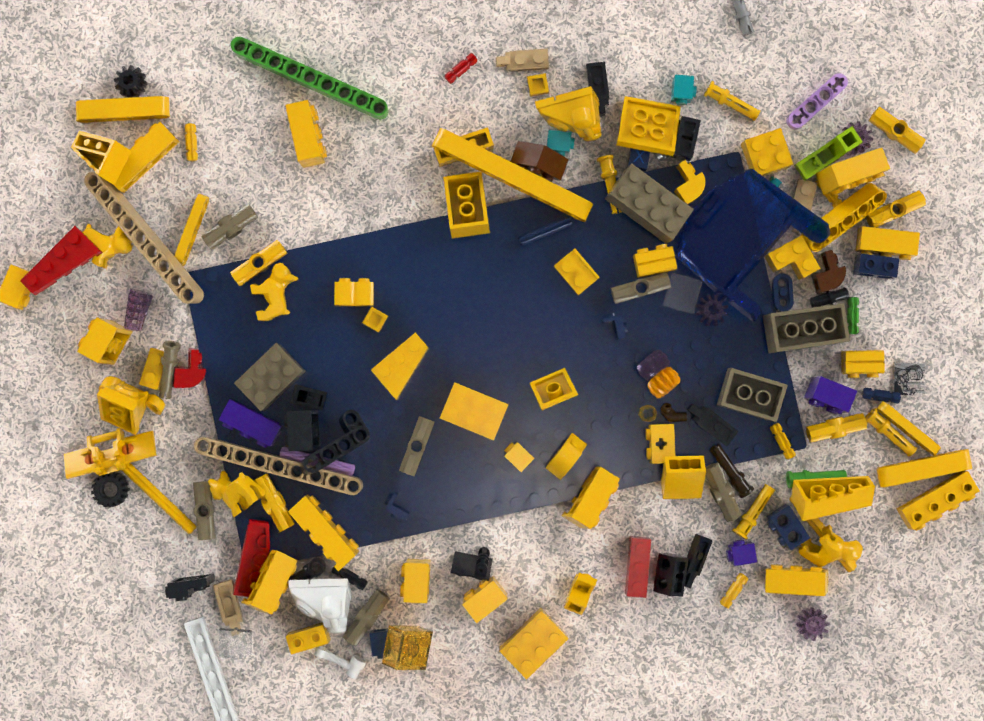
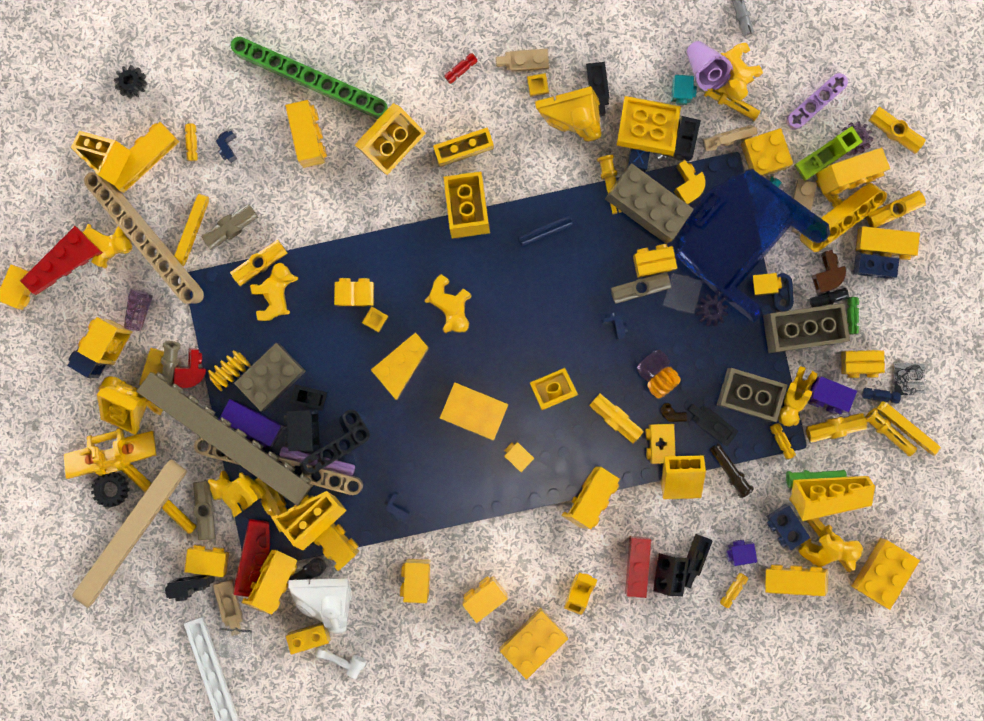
yellow beam [75,96,170,123] -> none
black axle [331,563,368,590] -> none
dark tan piece [343,589,390,646] -> none
dark blue brick [369,628,393,659] -> none
clear yellow brick [382,625,433,670] -> none
dark tan piece [399,416,435,476] -> none
yellow beam [432,128,593,222] -> none
black hinge [451,547,493,581] -> none
reddish brown brick [510,141,569,182] -> none
yellow brick [546,433,587,480] -> none
teal brick [547,130,575,156] -> none
yellow plate [553,248,600,295] -> none
clear yellow bush [639,405,657,422] -> none
dark tan piece [706,462,742,522] -> none
yellow pin [732,484,776,540] -> none
yellow brick [764,235,821,280] -> none
clear purple gear [796,607,830,641] -> none
yellow beam [876,449,973,487] -> none
yellow brick [896,471,980,531] -> none
none -> dark blue brick [67,349,107,379]
none -> tan beam [72,459,187,608]
none -> dark tan brick [137,372,313,506]
none -> yellow brick [184,545,229,577]
none -> yellow piece [208,350,251,391]
none -> dark blue bracket [216,131,237,163]
none -> yellow wedge [271,491,347,550]
none -> yellow brick [354,103,426,175]
none -> yellow animal [425,274,472,333]
none -> yellow piece [589,393,644,444]
none -> lavender cone [687,41,733,91]
none -> tan hinge [703,125,758,151]
none -> yellow animal [718,43,763,101]
none -> yellow brick [753,273,782,296]
none -> yellow animal [778,366,818,427]
none -> yellow brick [851,538,920,610]

